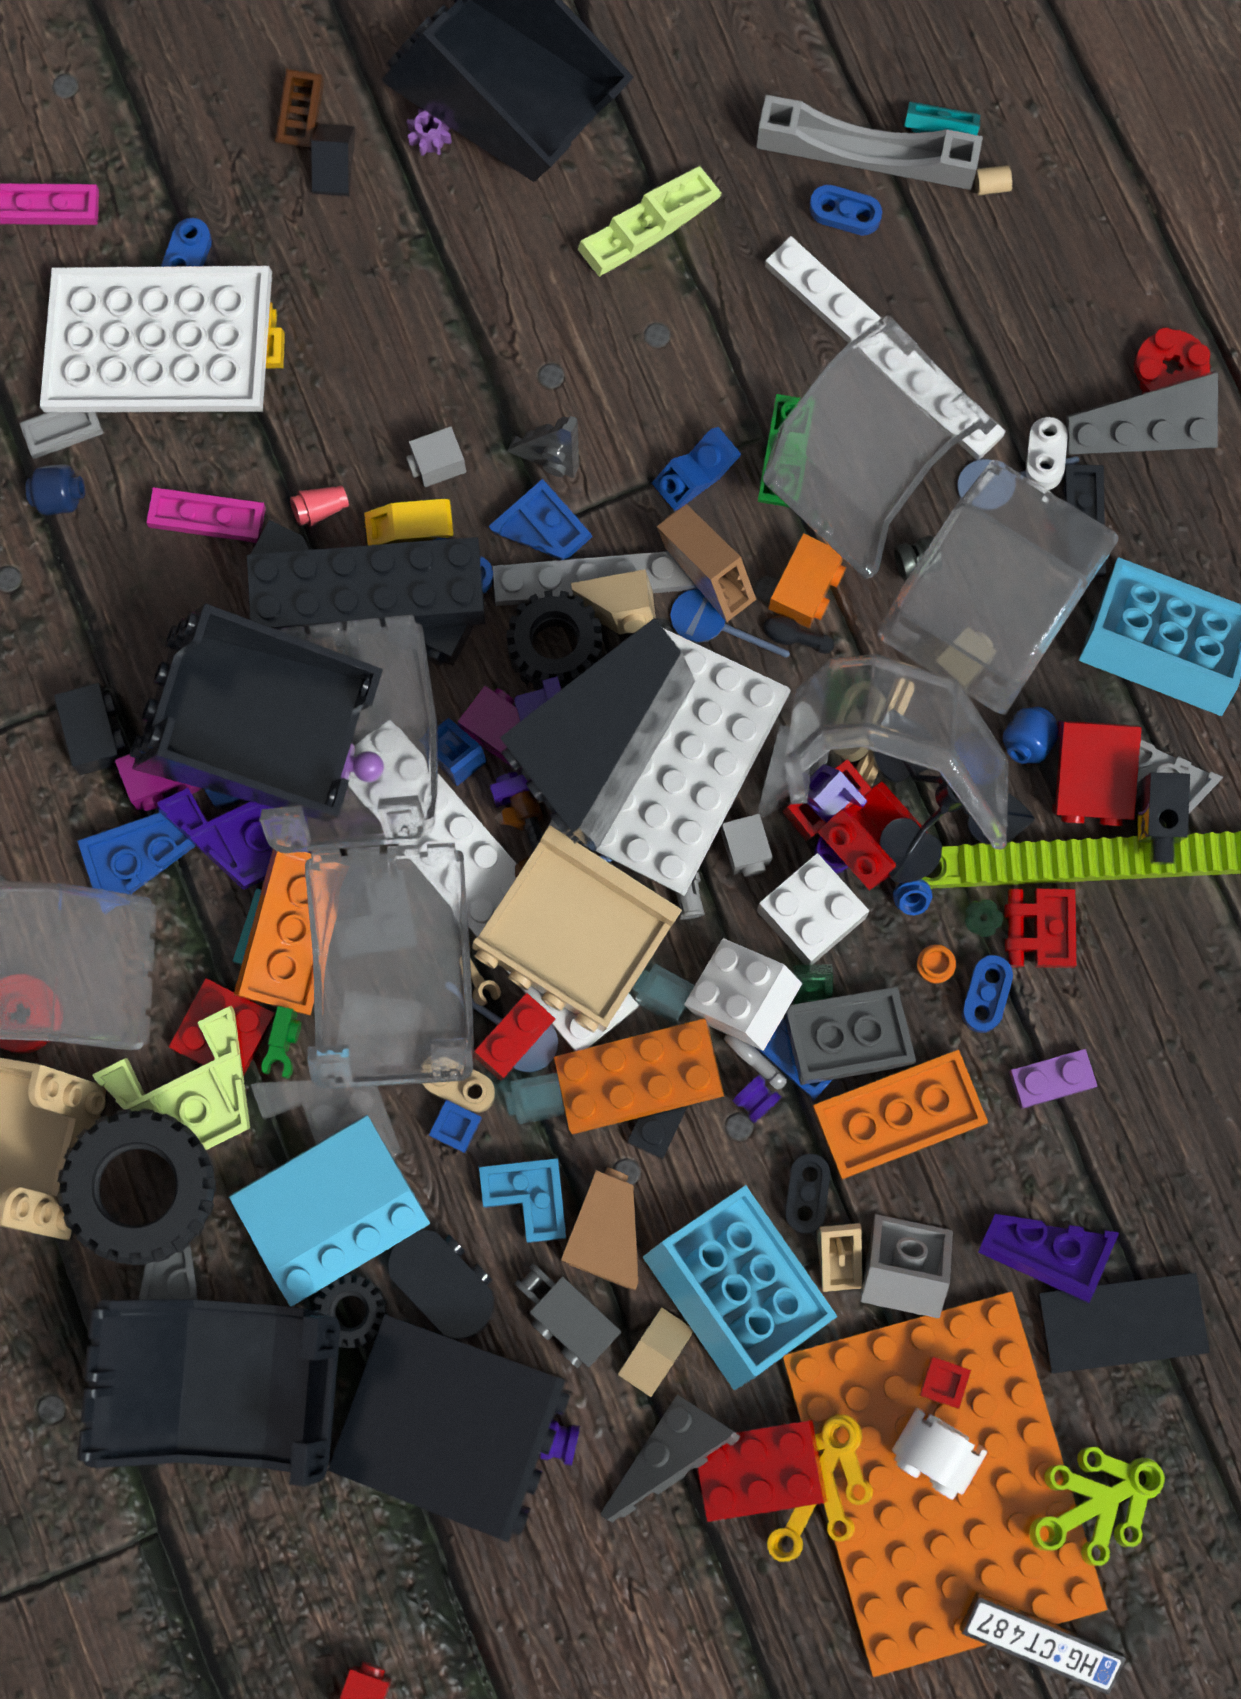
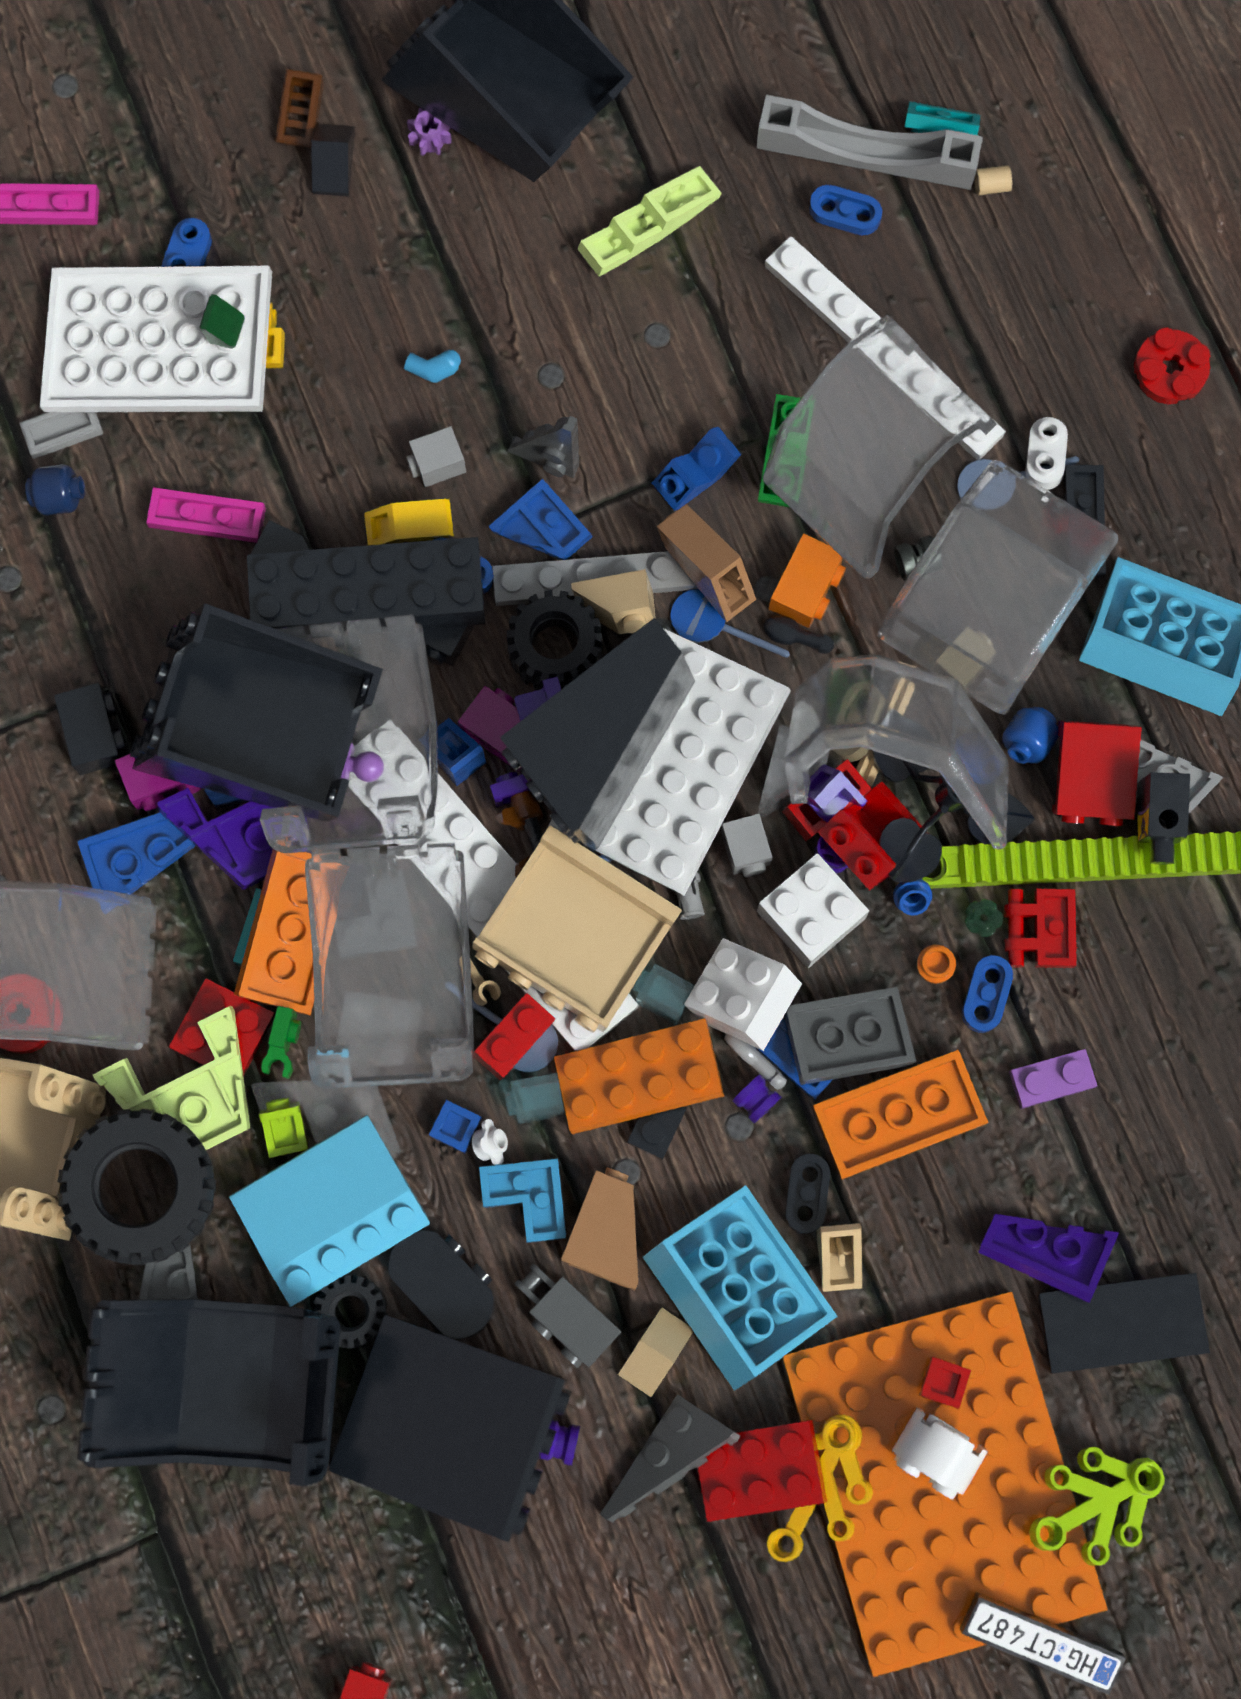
coral cone [290,485,349,527] -> none
tan plate [421,1055,495,1113] -> none
clear green plate [793,964,833,1005] -> none
light grey slope [861,1214,953,1318] -> none
dark grey wing [1066,371,1218,454] -> none
none -> dark green slope [199,294,245,349]
none -> lime bracket [259,1097,308,1158]
none -> dark azure arm [404,350,461,383]
none -> white plate [472,1119,508,1165]

